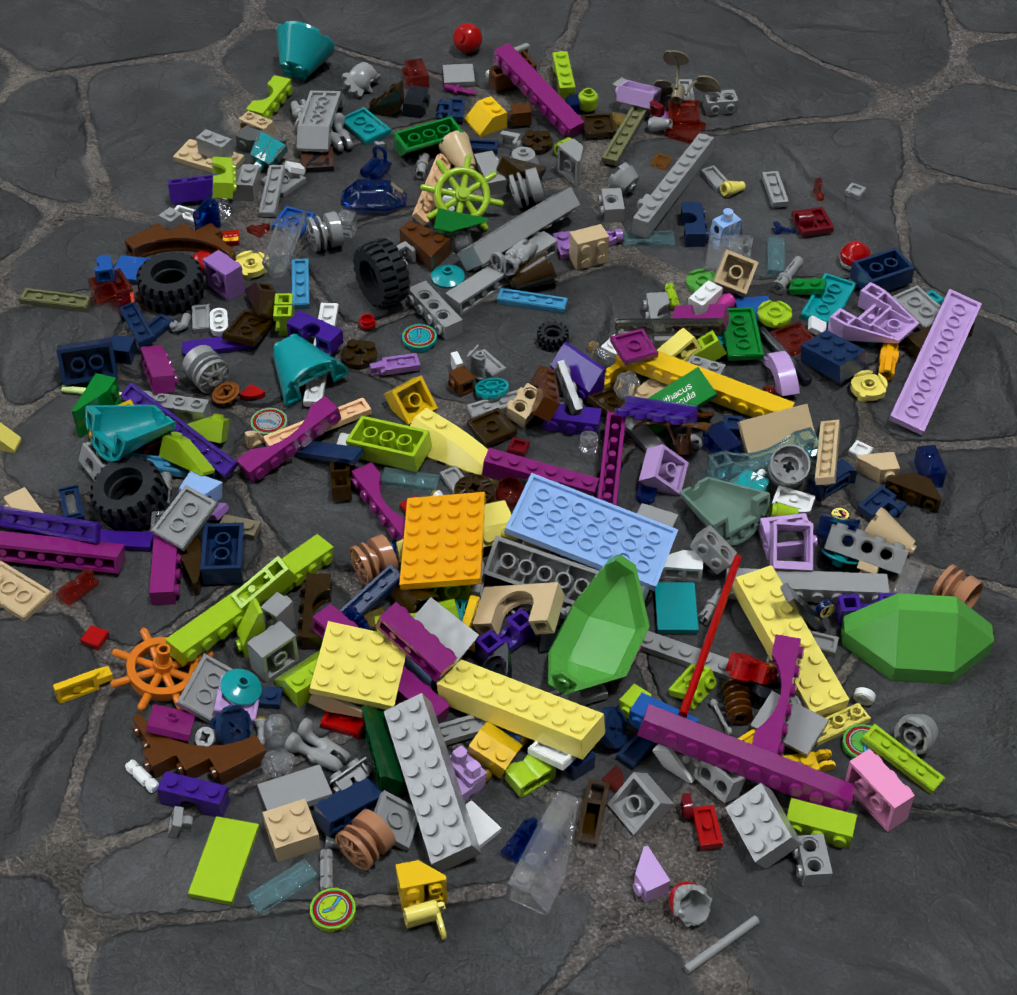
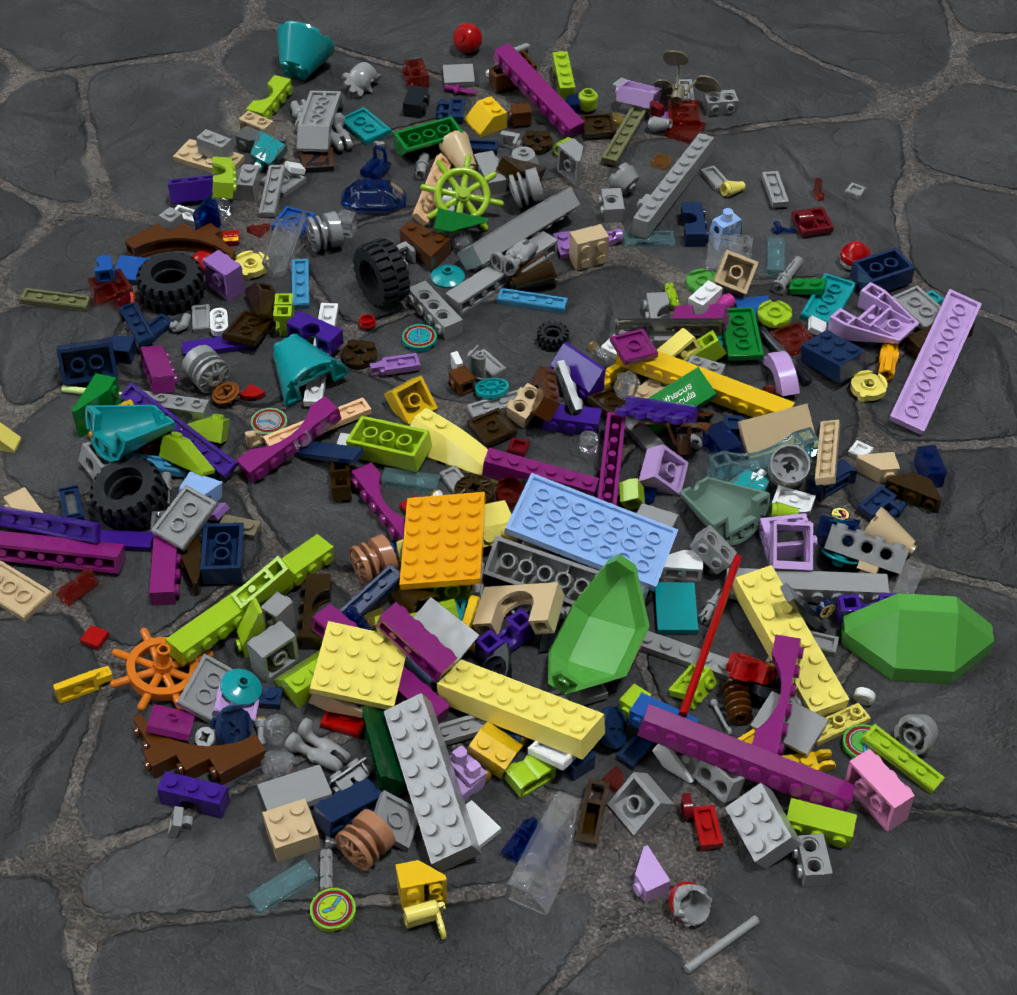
white axle [125,760,159,793] -> none
lime tile [188,816,259,906] -> none
dark brown slope [368,80,404,117] -> none
nougat wheel [931,564,984,609] -> none
none -> lime brick [619,478,645,511]

